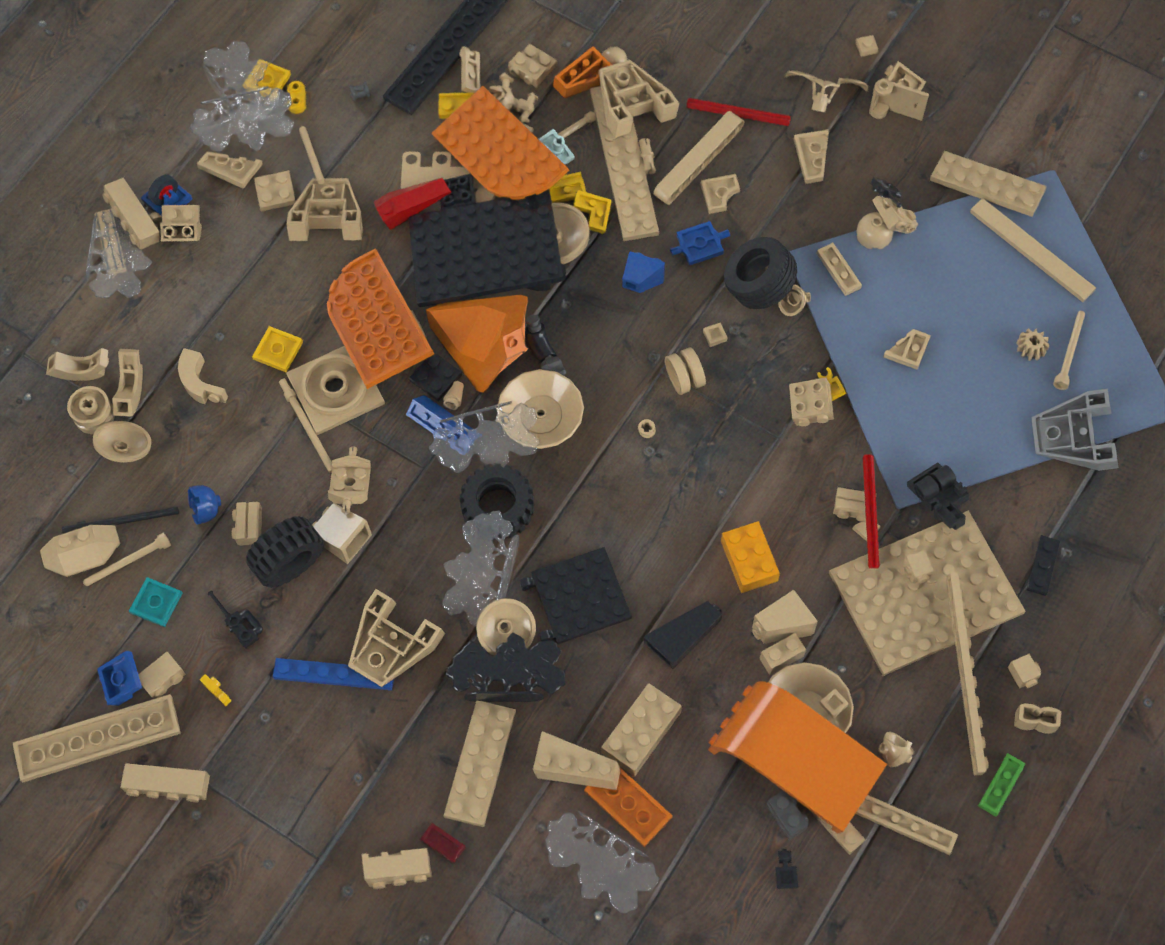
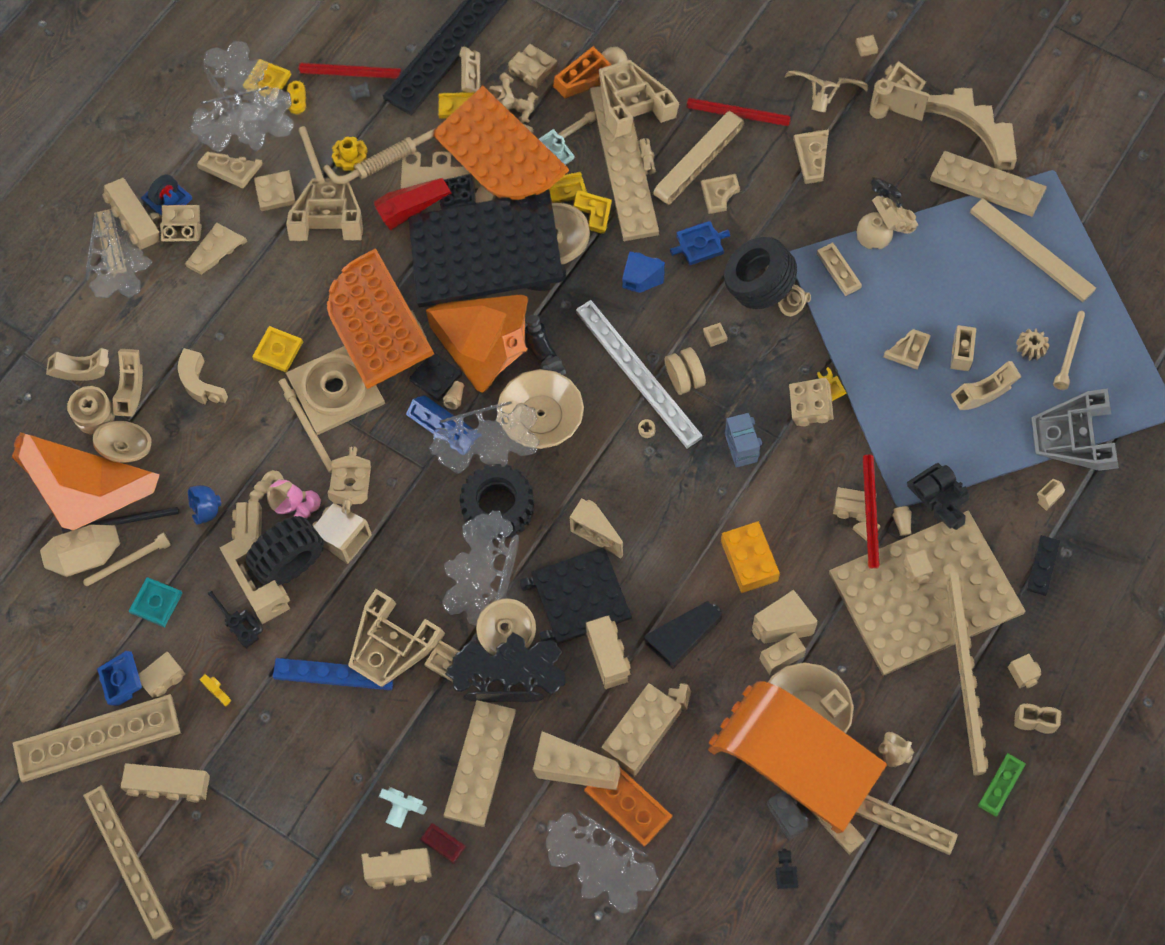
none -> orange panel [12,432,160,530]
none -> tan tile [83,785,173,940]
none -> tan wing [185,223,247,275]
none -> tan plate [220,532,290,624]
none -> hair [248,470,321,519]
none -> red axle [298,63,402,79]
none -> tan piece [323,129,435,184]
none -> yellow plant [332,137,368,171]
none -> light aqua plate [379,787,427,828]
none -> tan plate [424,640,460,682]
none -> tan slope [570,498,623,558]
none -> white plate [576,300,702,449]
none -> tan piece [586,616,631,689]
none -> tan tile [668,683,691,710]
none -> sand blue container [725,413,762,467]
none -> tan cone [892,506,912,536]
none -> tan arch [925,87,1017,170]
none -> tan brick [950,325,976,371]
none -> tan arch [951,361,1021,410]
none -> tan piece [1037,479,1065,511]

